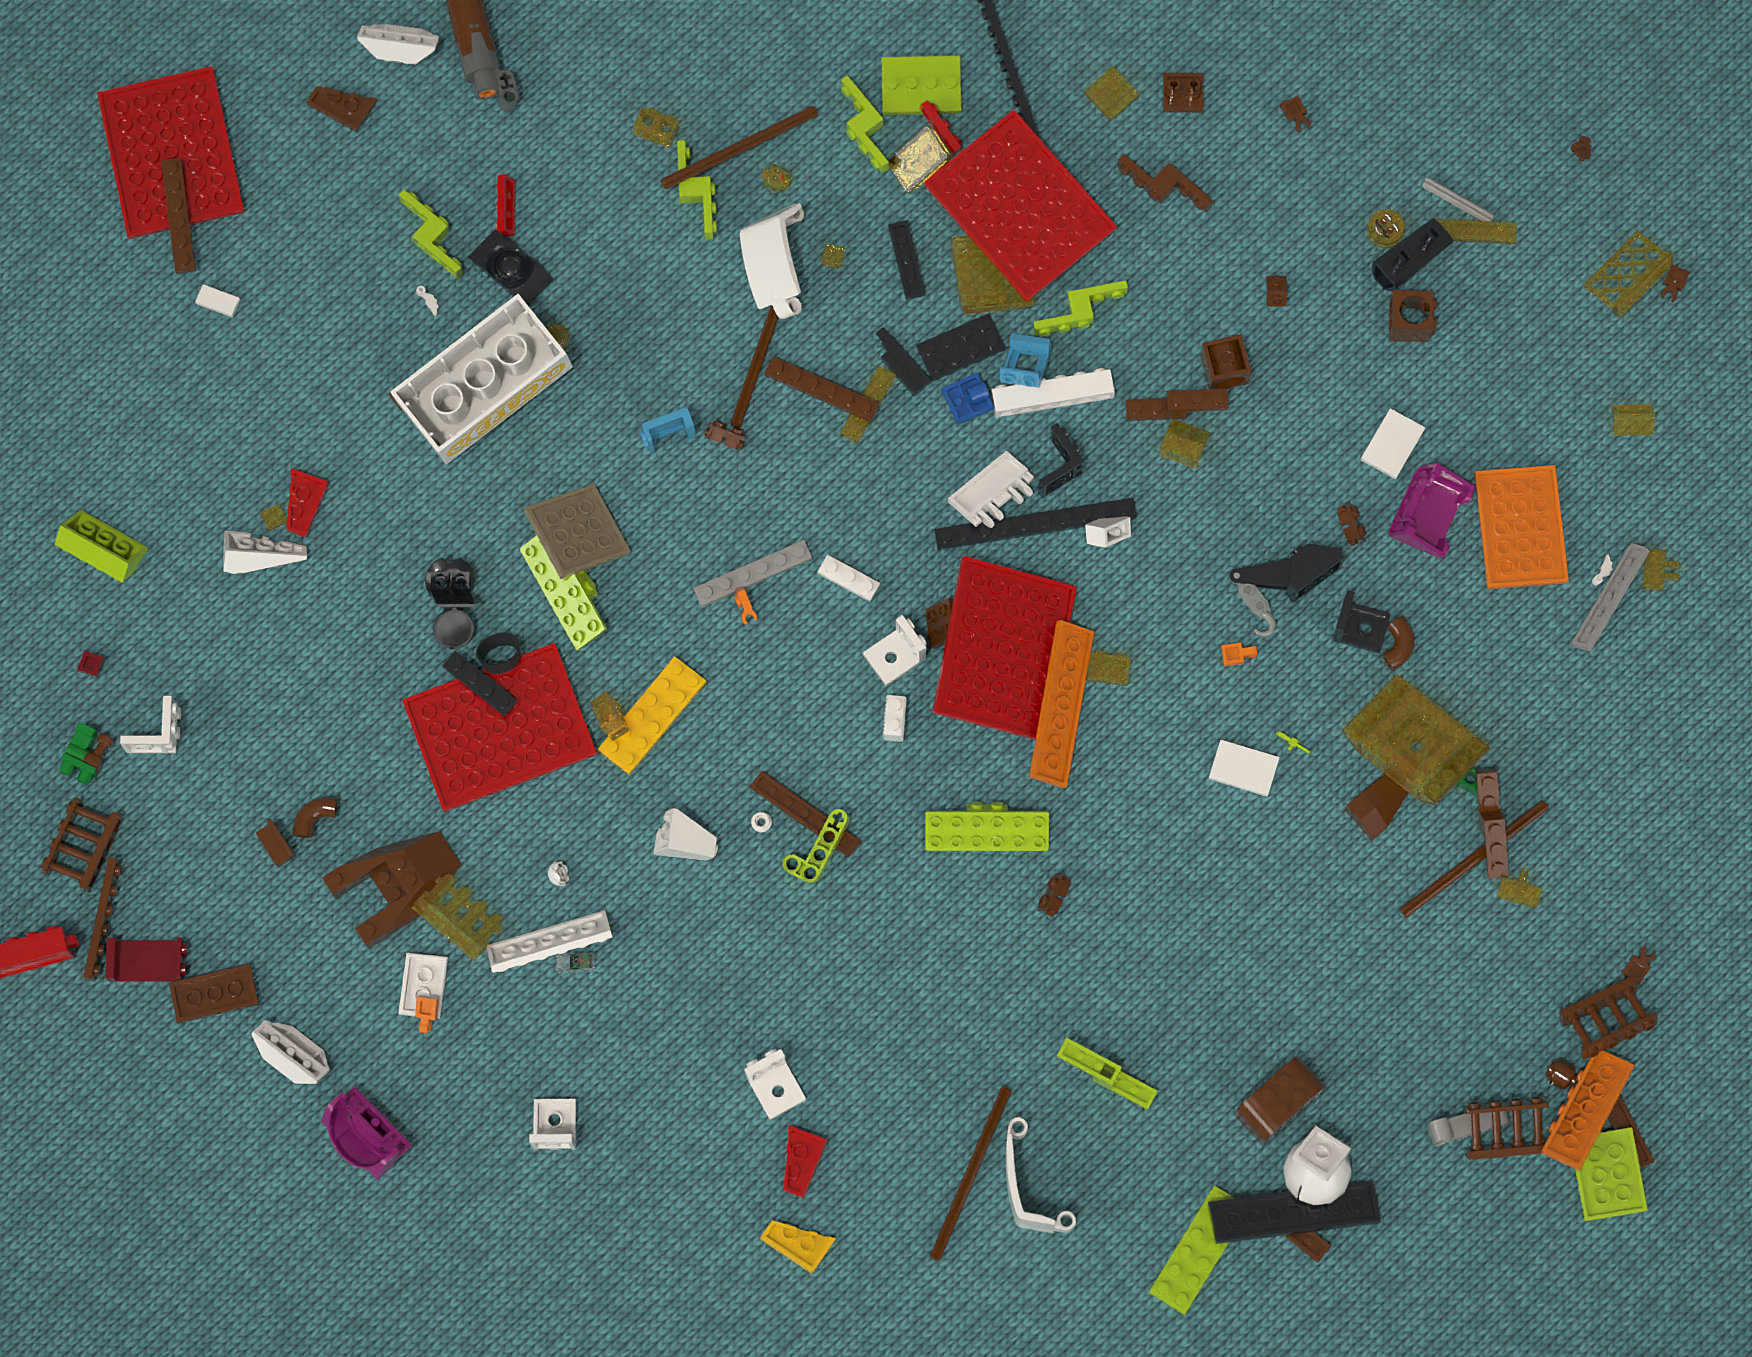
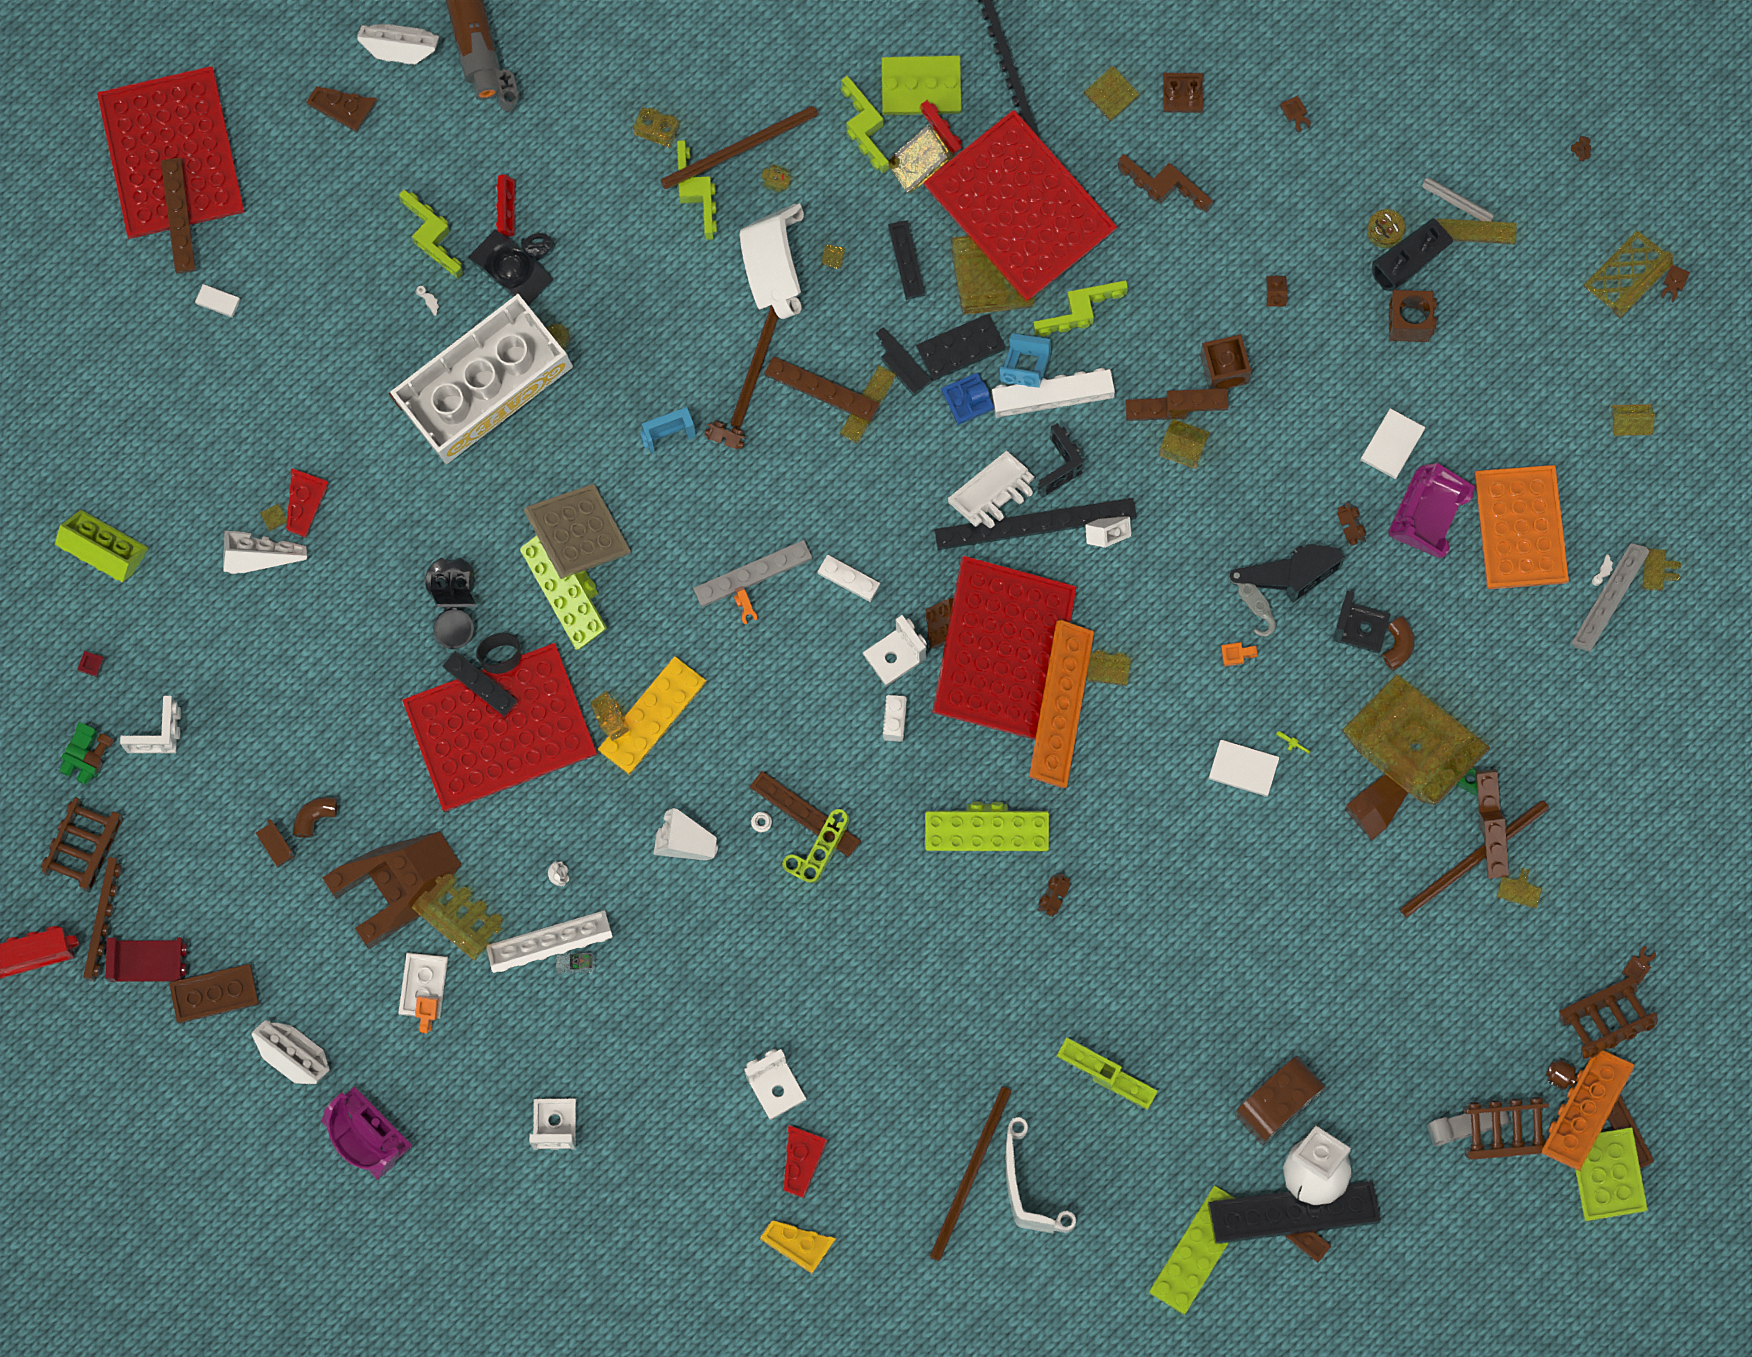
none -> black piece [521,233,554,261]

